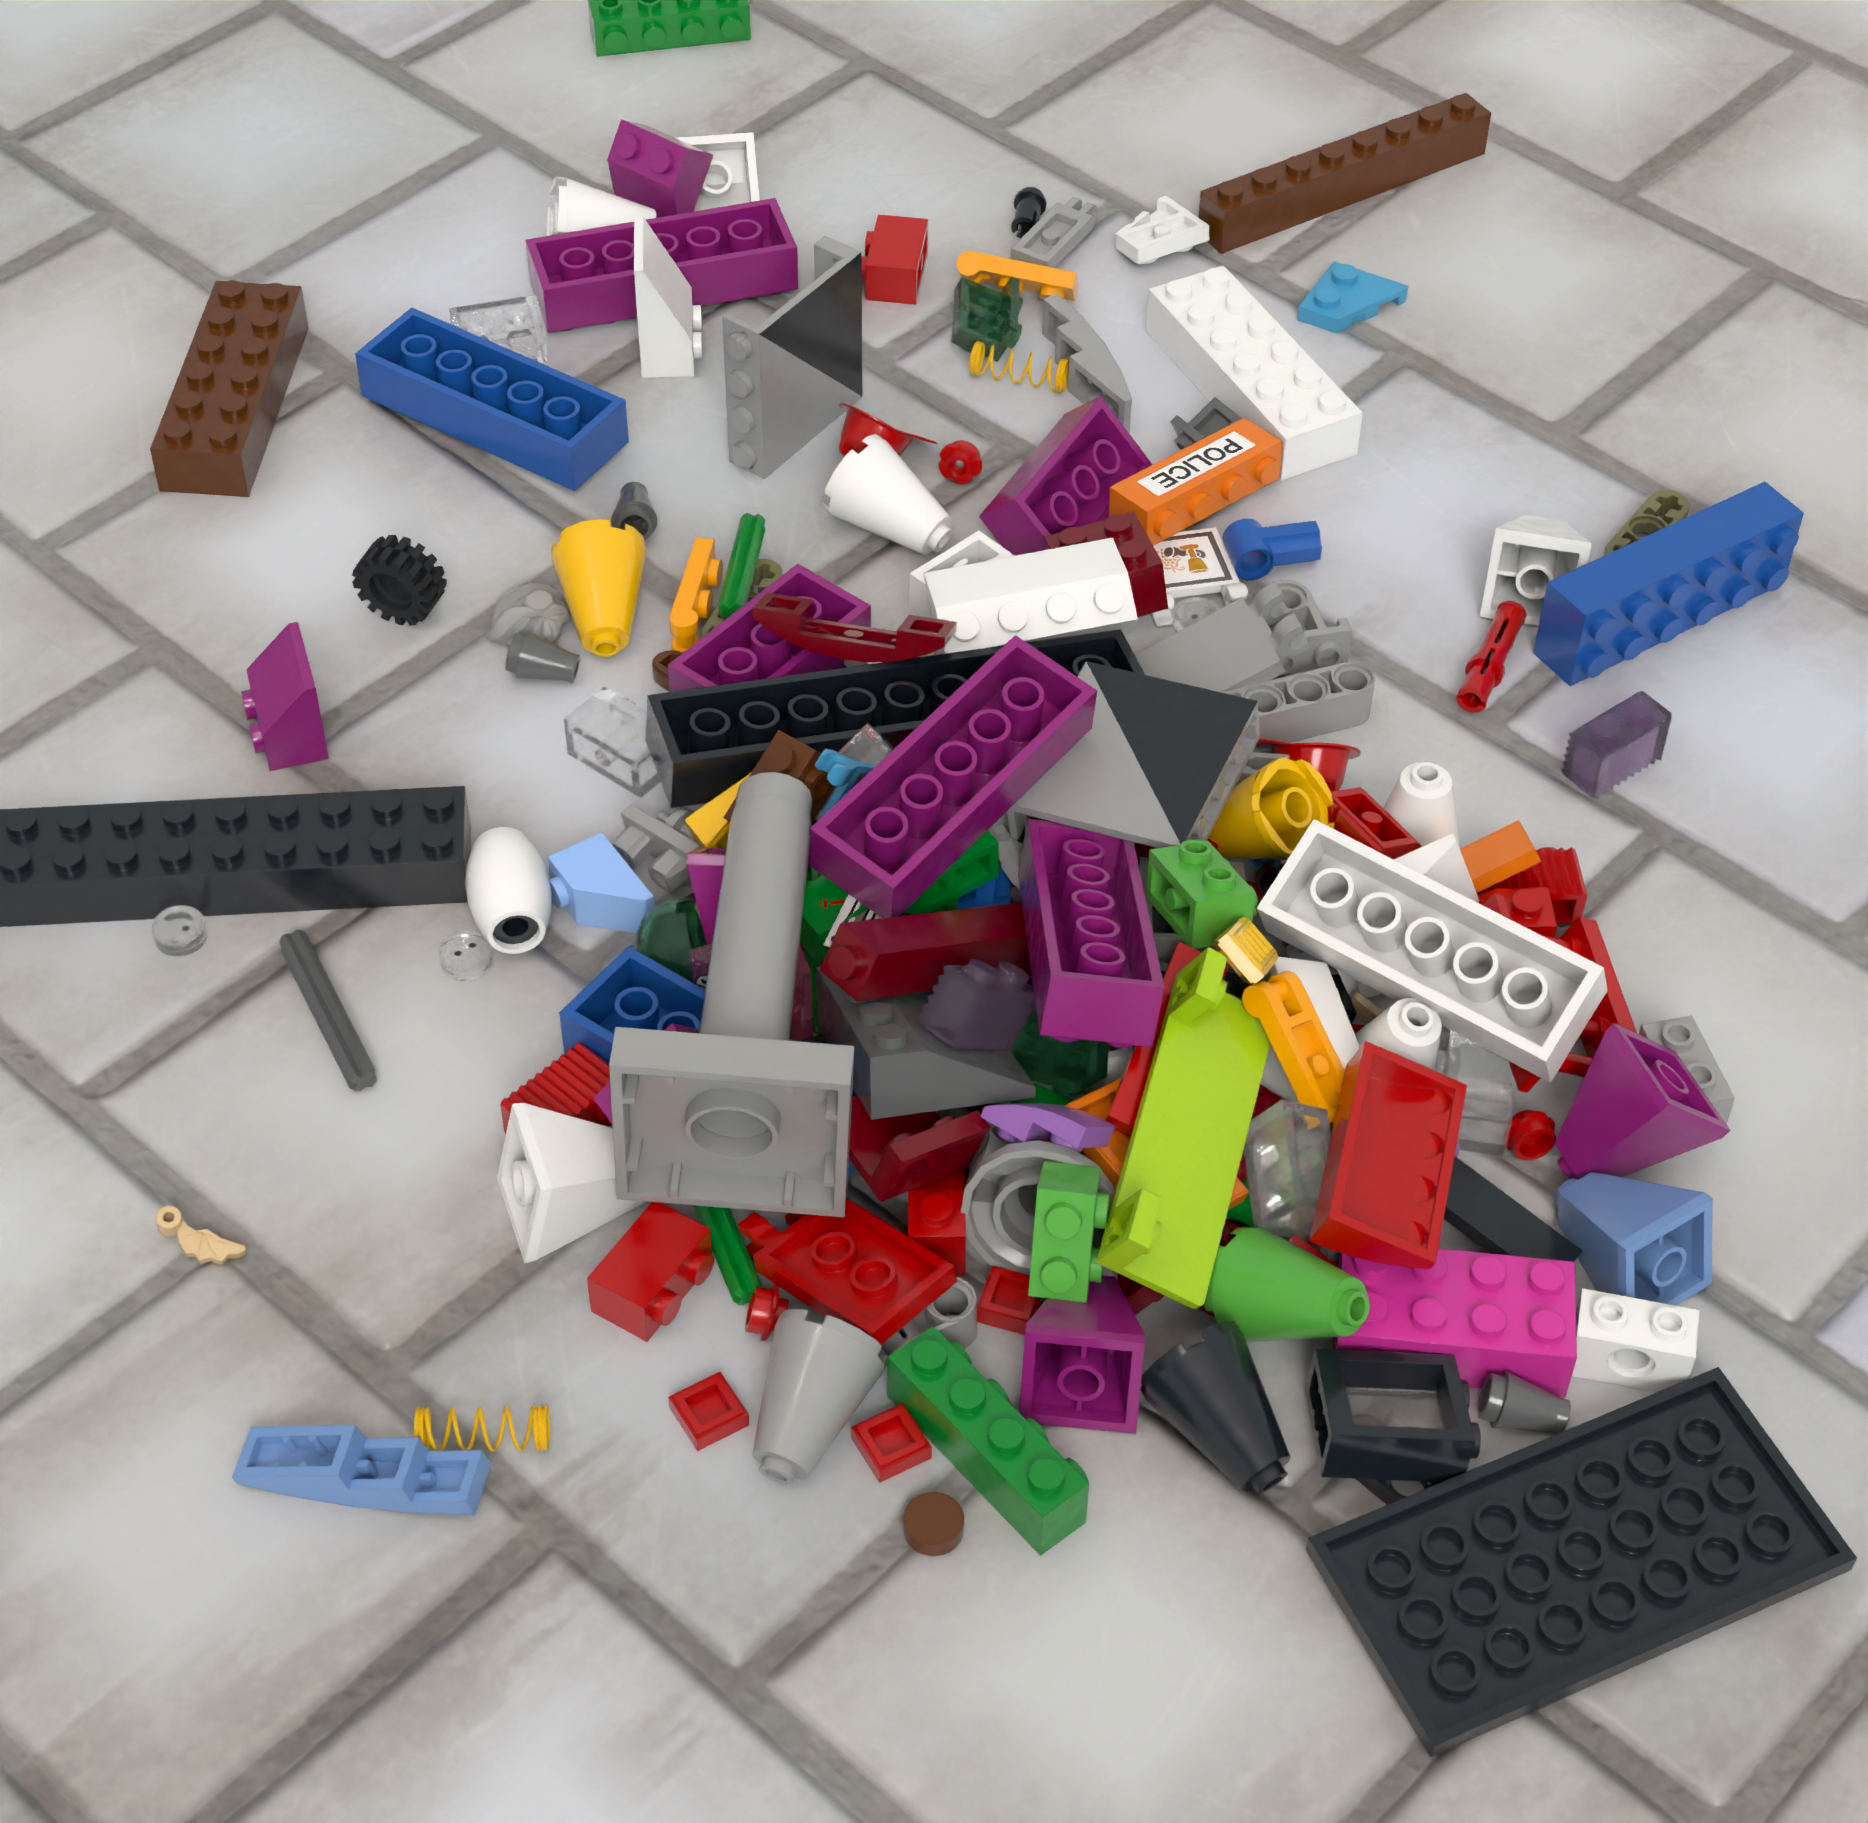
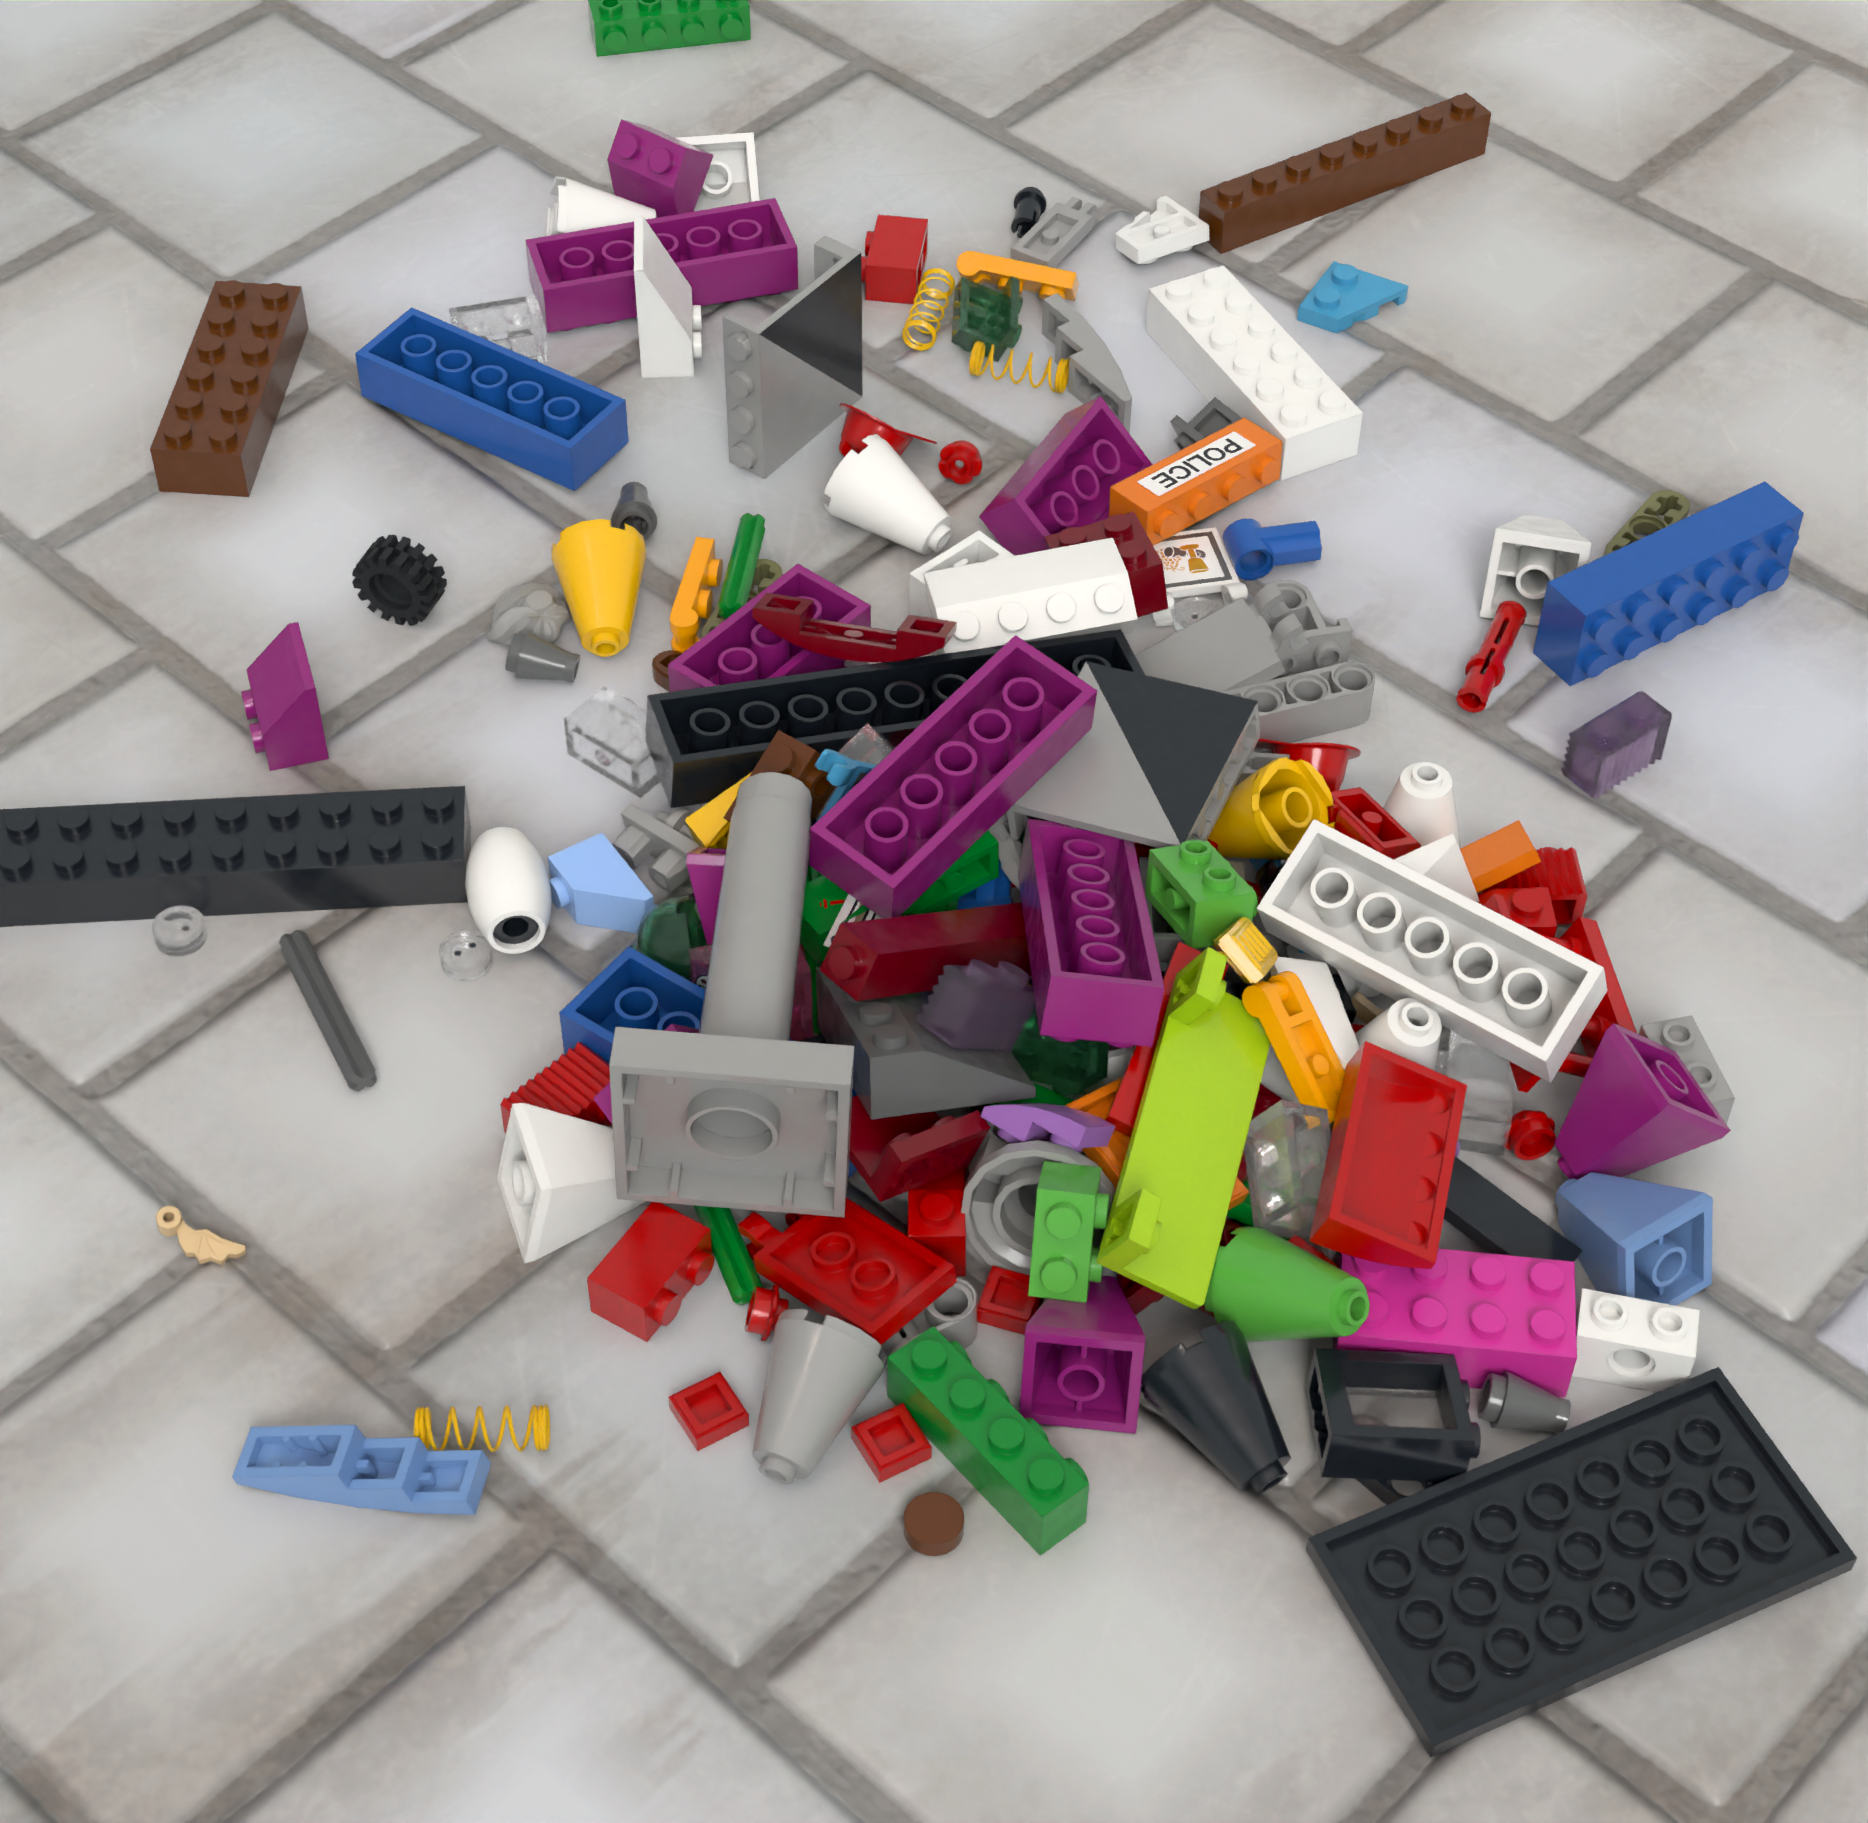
none -> yellow piece [902,268,955,351]

